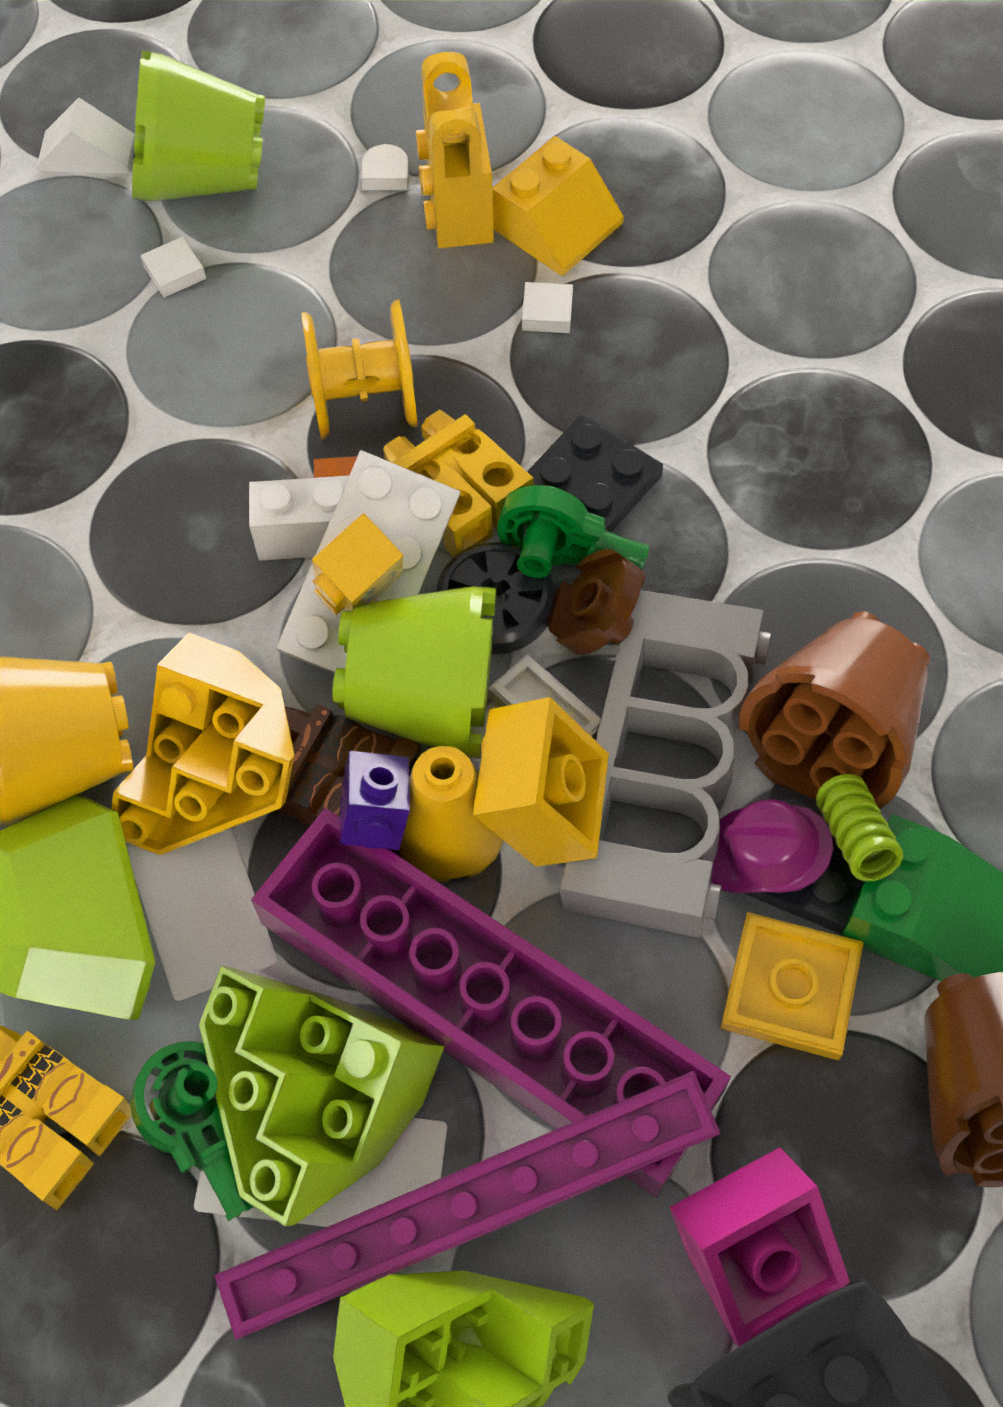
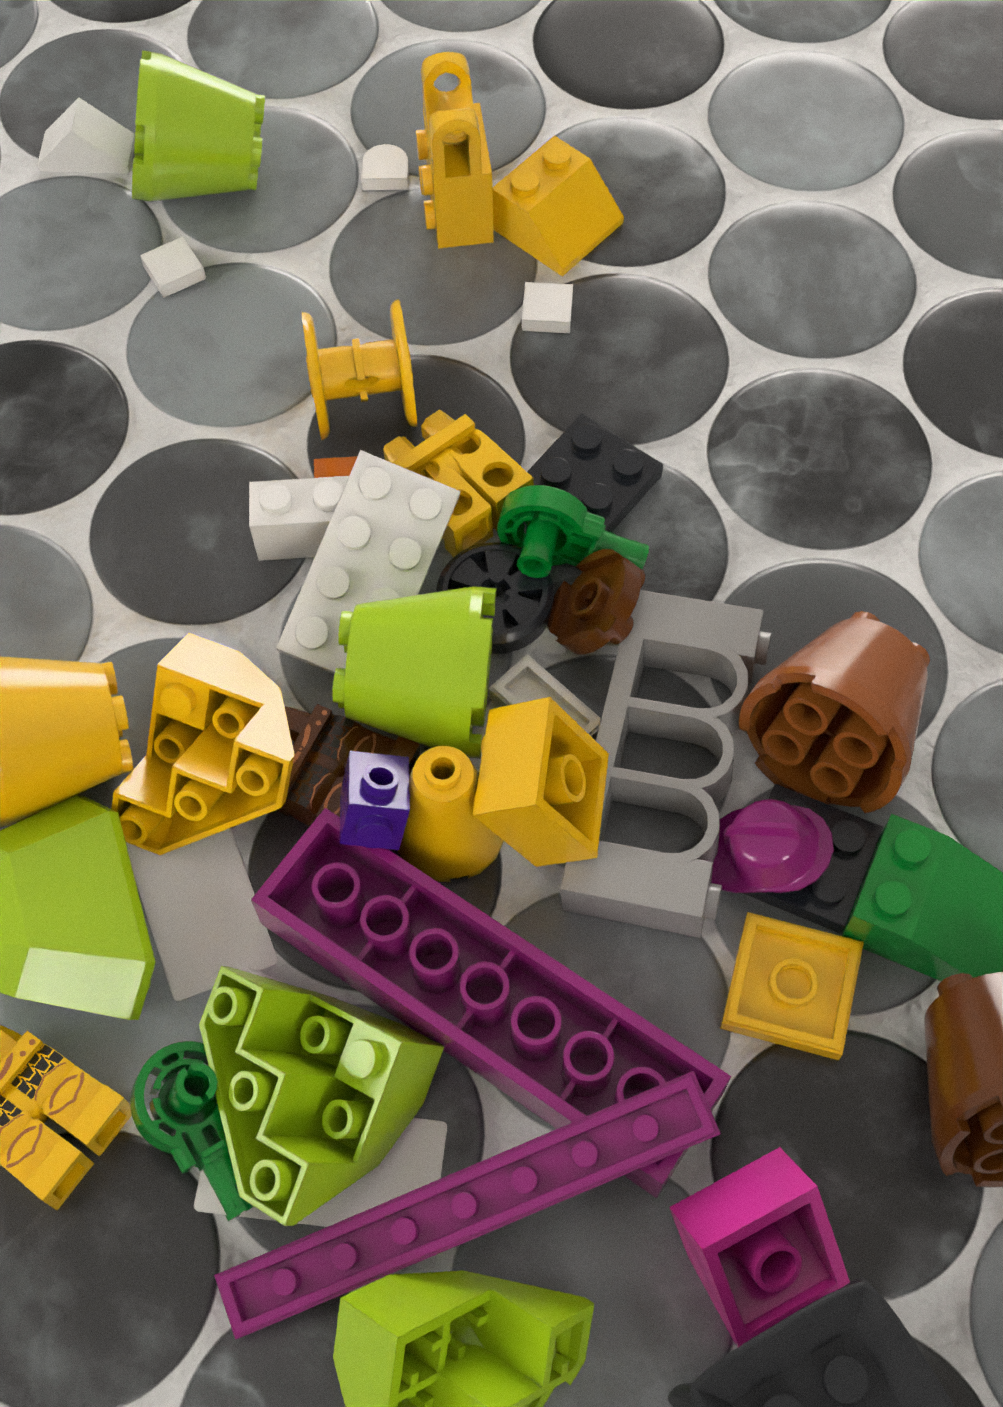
yellow brick [312,513,404,616] -> none
lime piece [816,774,903,881] -> none

